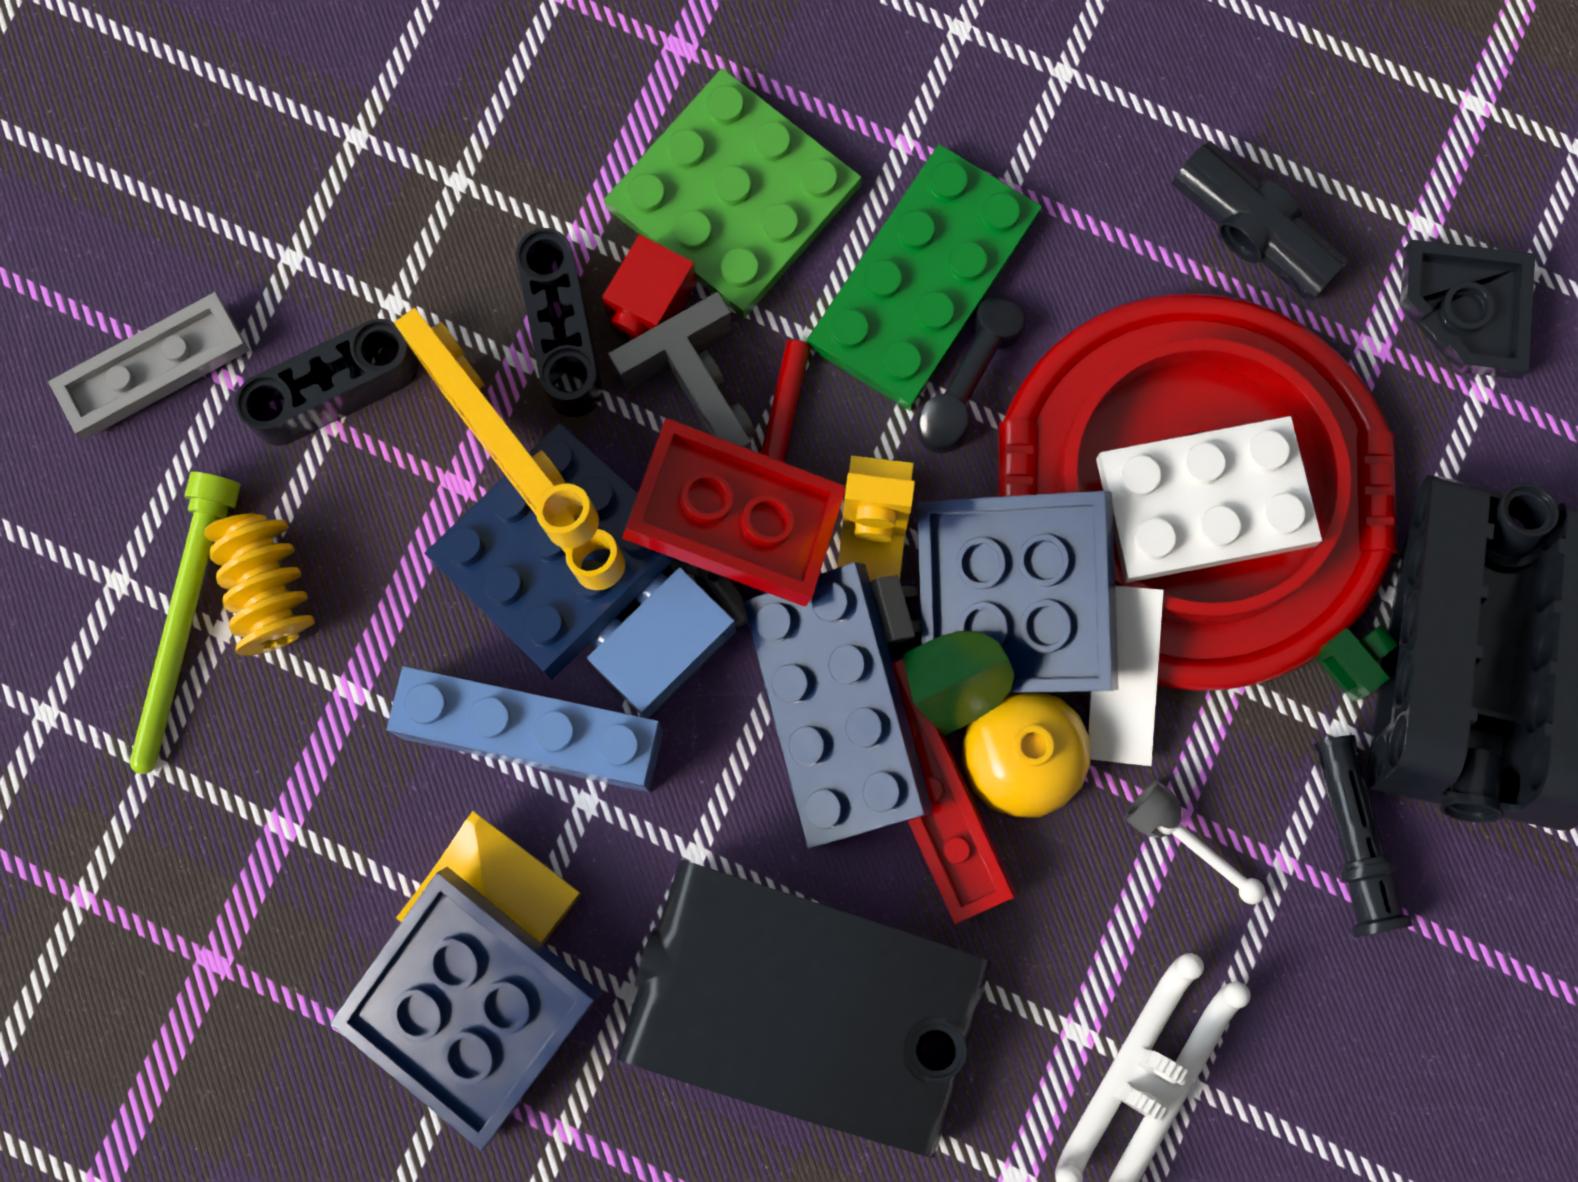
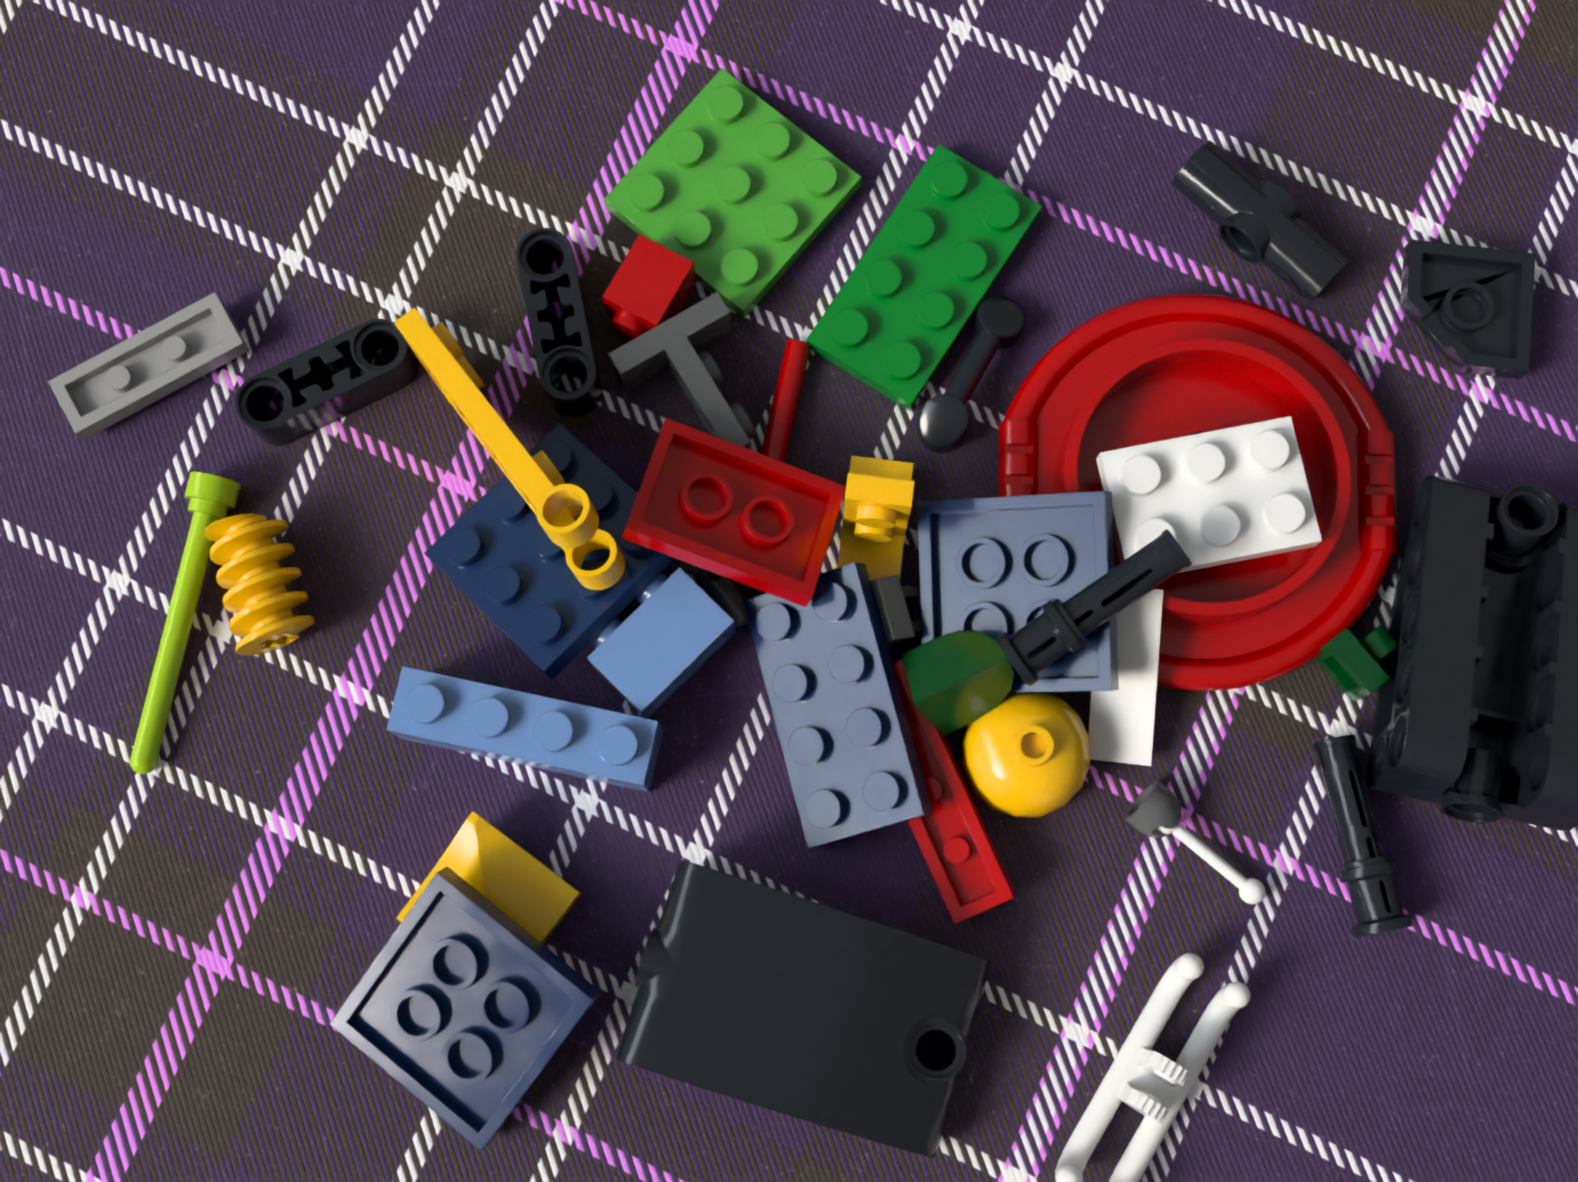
none -> black pin [995,529,1192,687]

